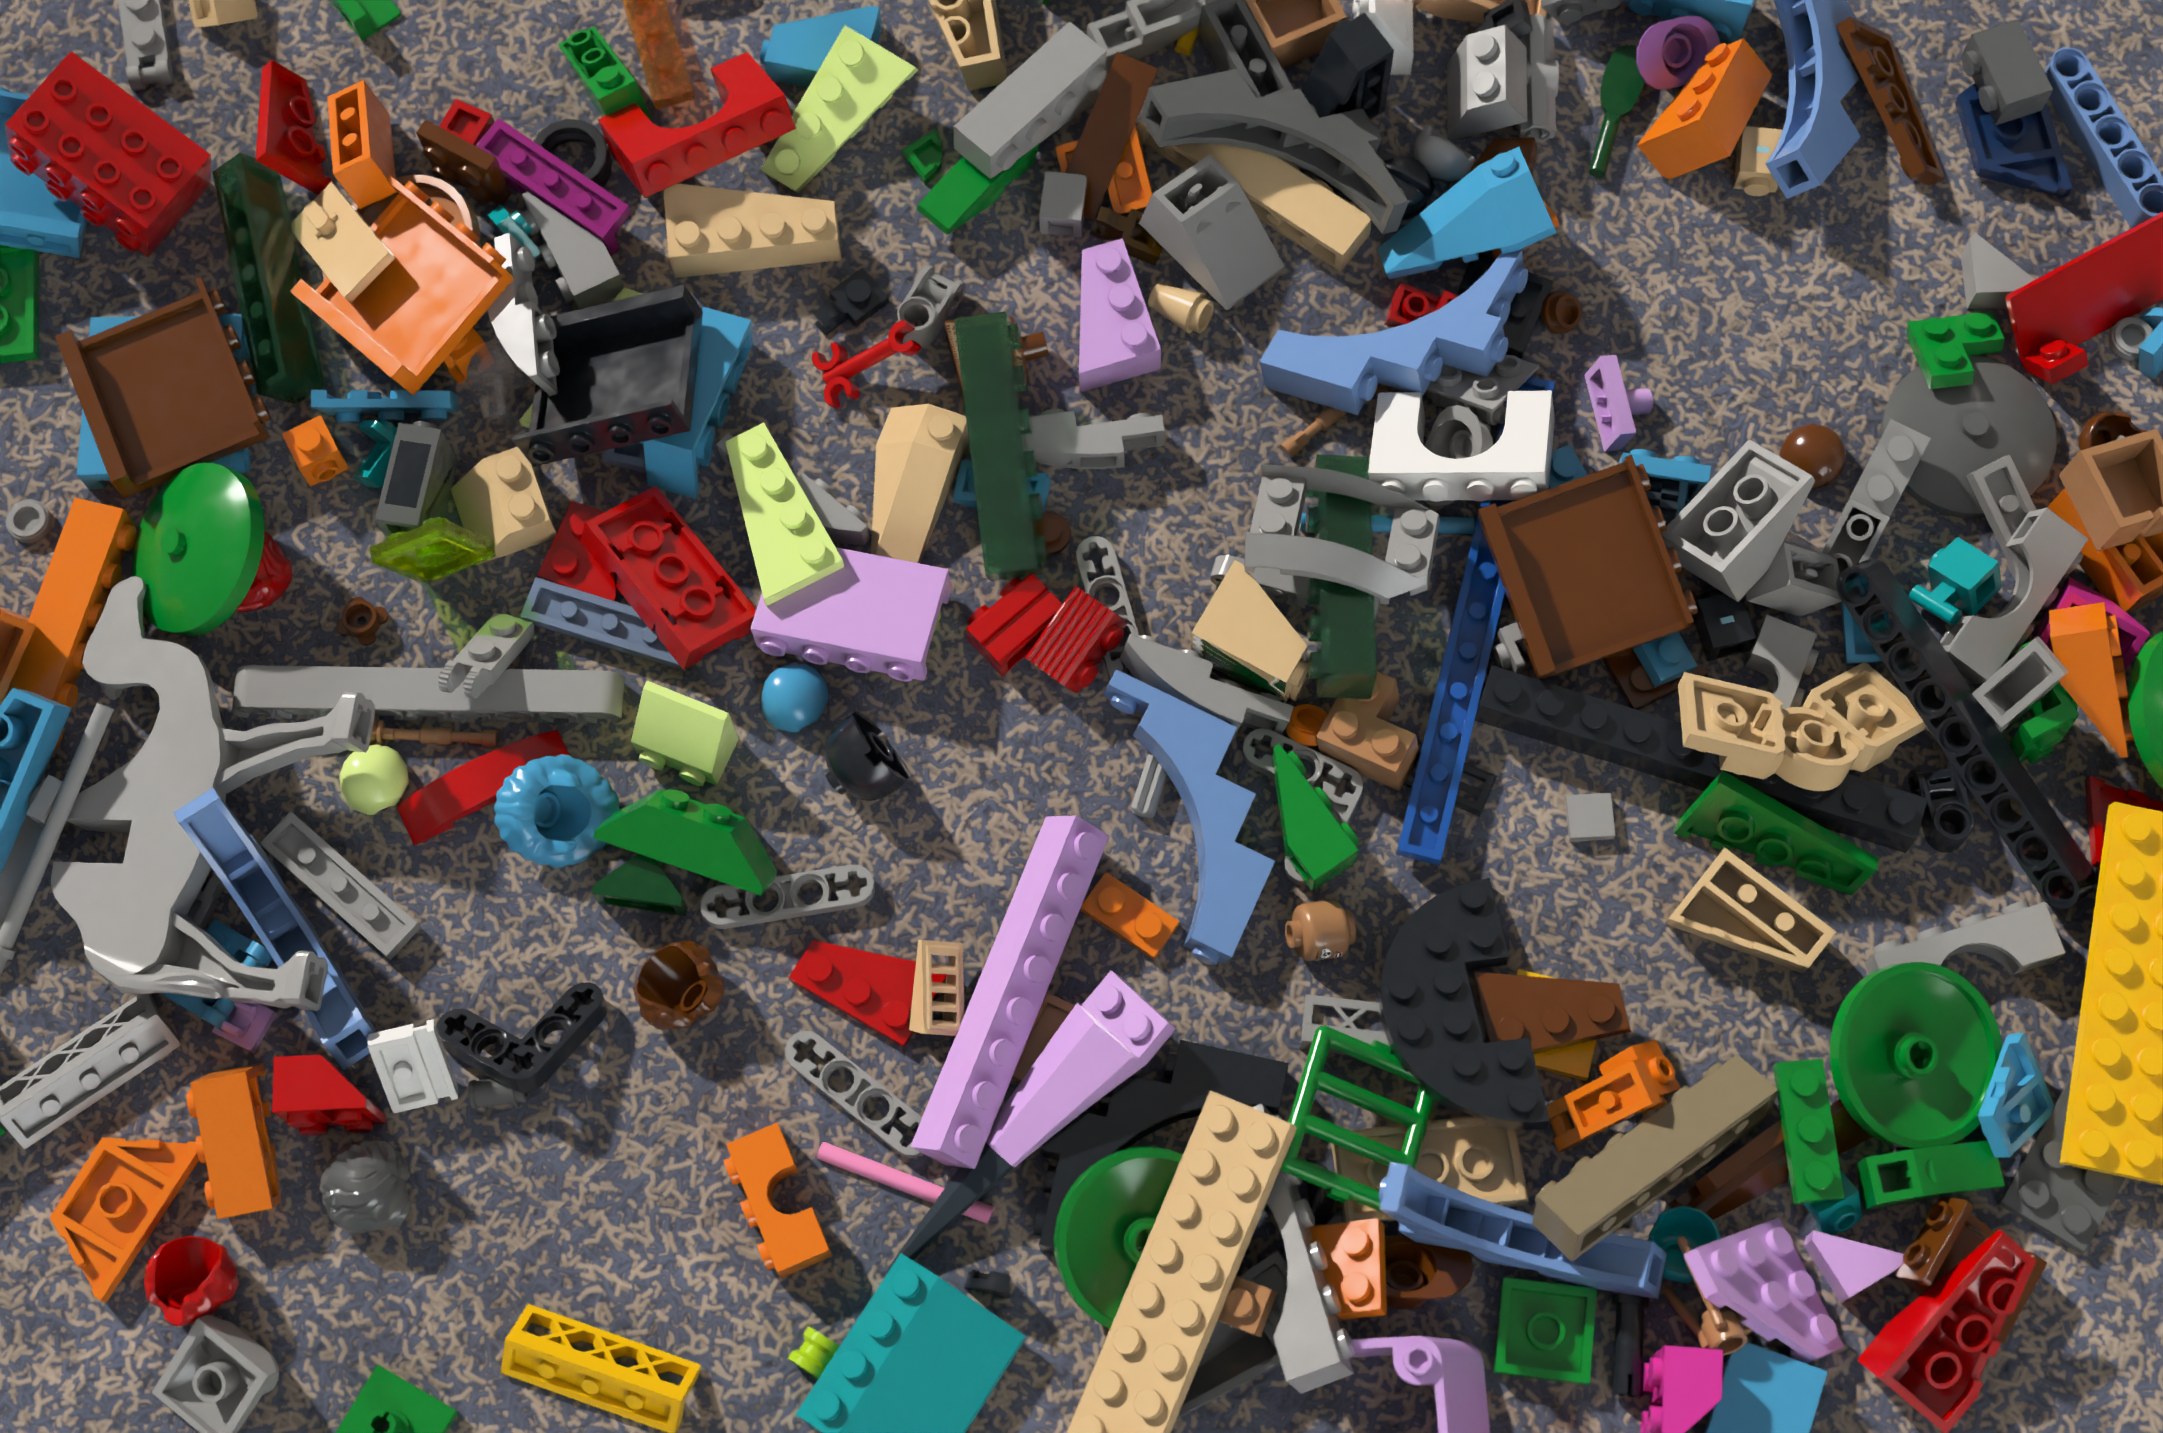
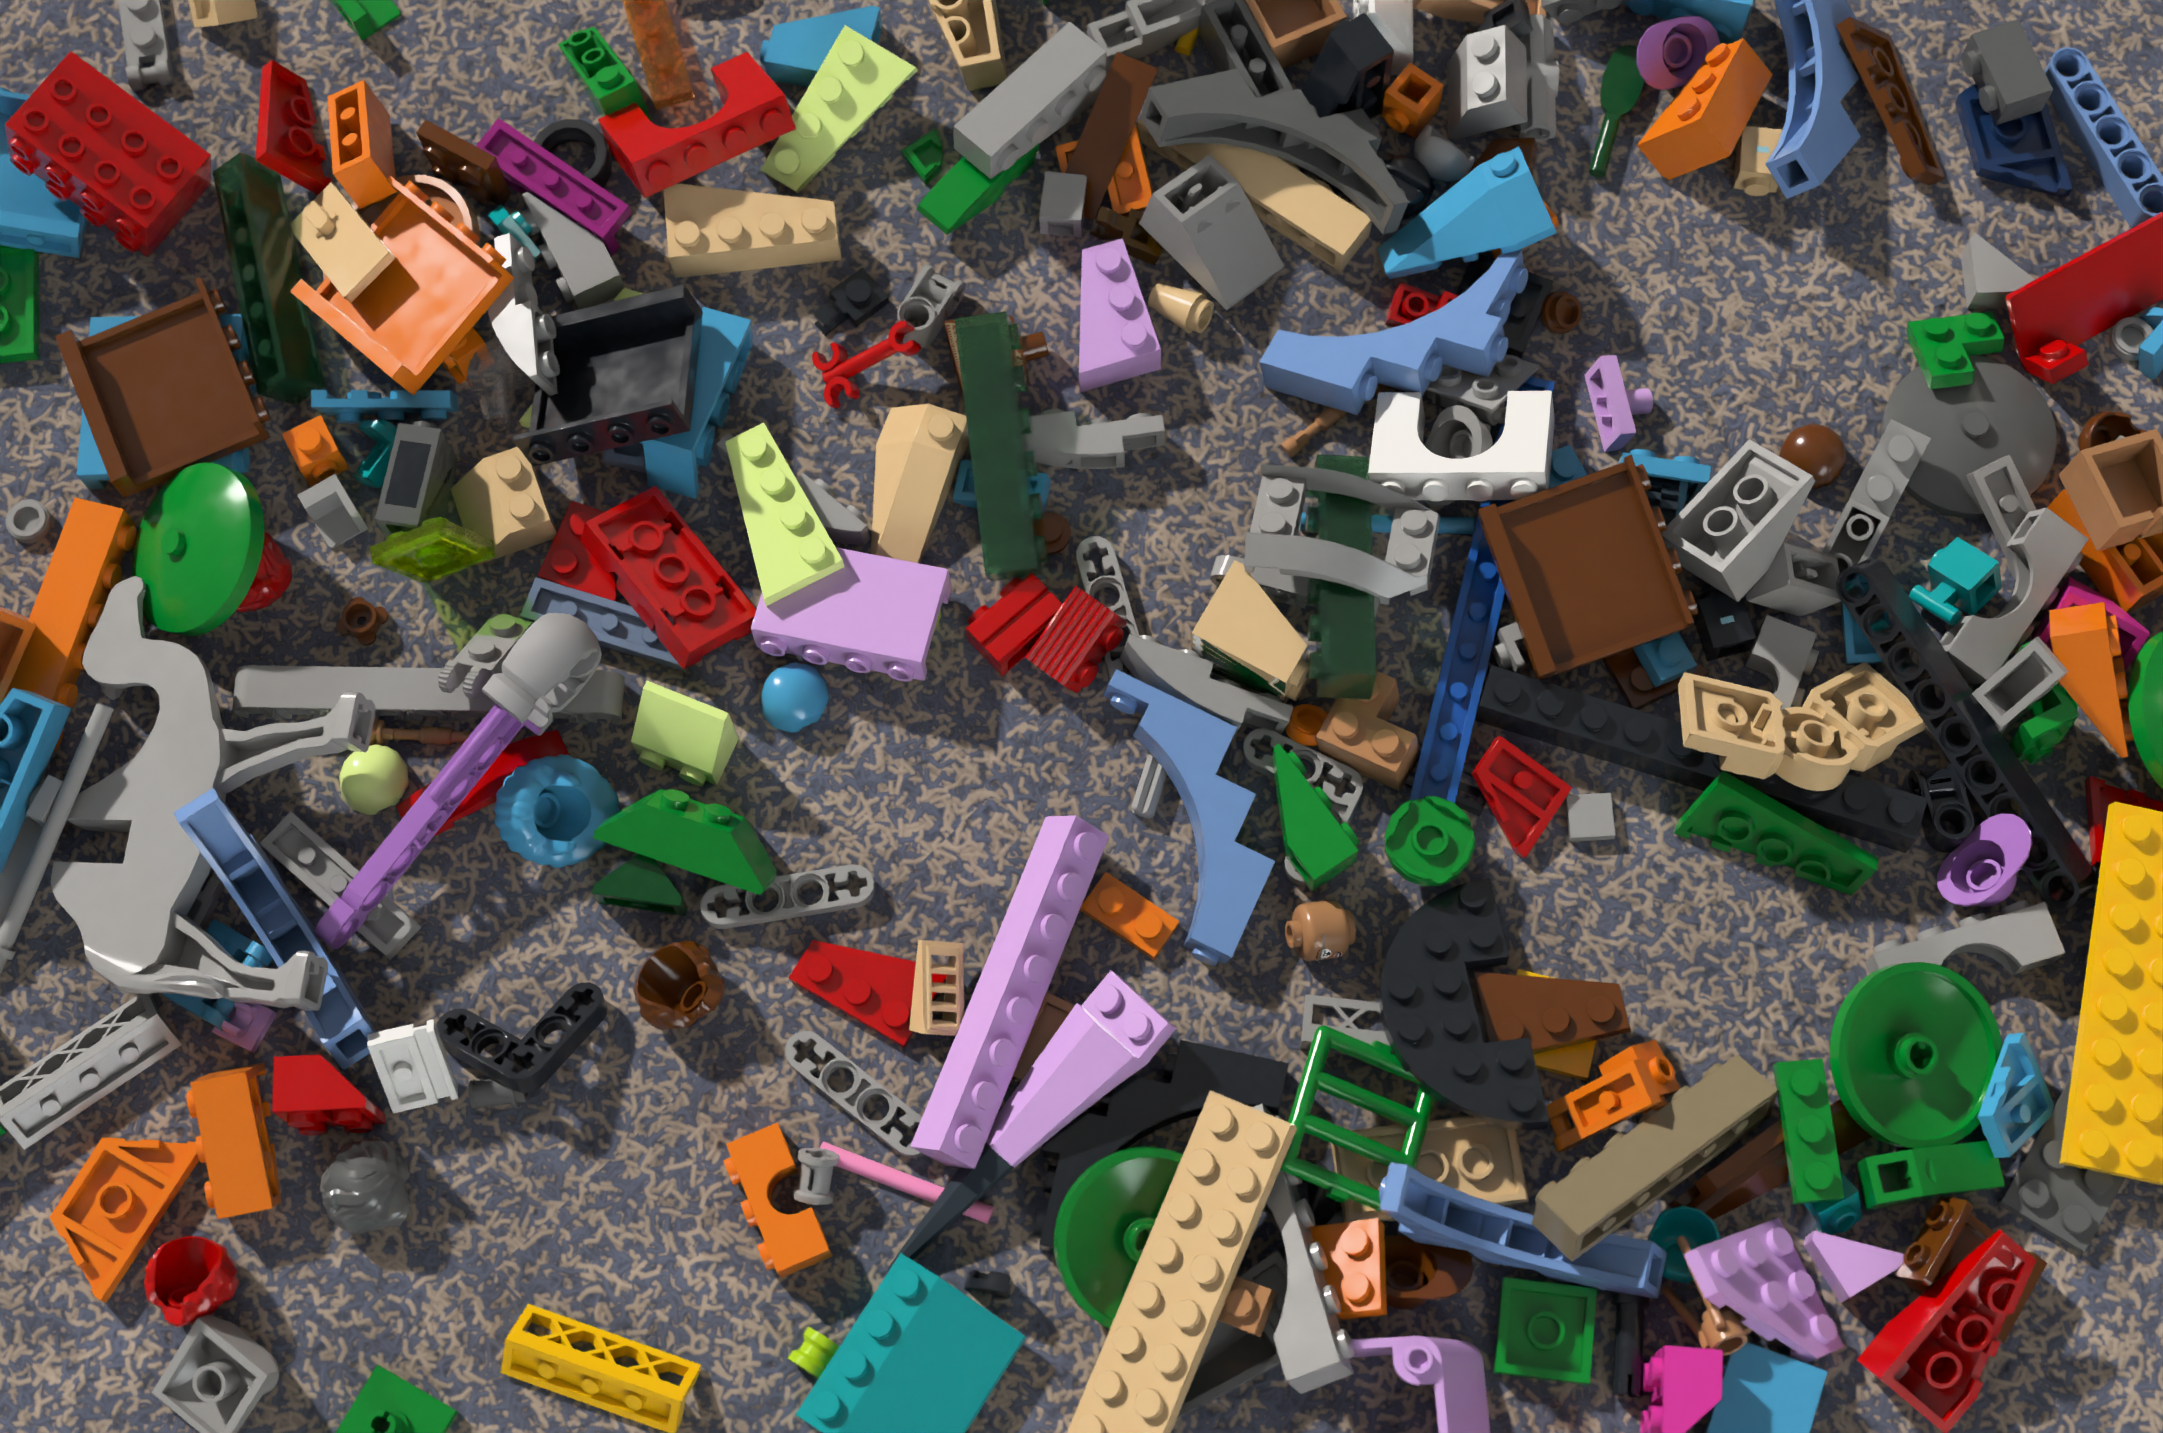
red plate [439,99,495,146] -> none
black cylinder [825,711,910,801] -> none
tan wedge [1666,848,1836,973] -> none
none -> light grey panel [297,474,368,549]
none -> piece [315,613,602,949]
none -> light grey bush [792,1148,839,1205]
none -> orange brick [1381,62,1444,139]
none -> green tile [1384,796,1475,886]
none -> red wing [1471,736,1572,858]
none -> medium lavender piece [1937,813,2032,907]

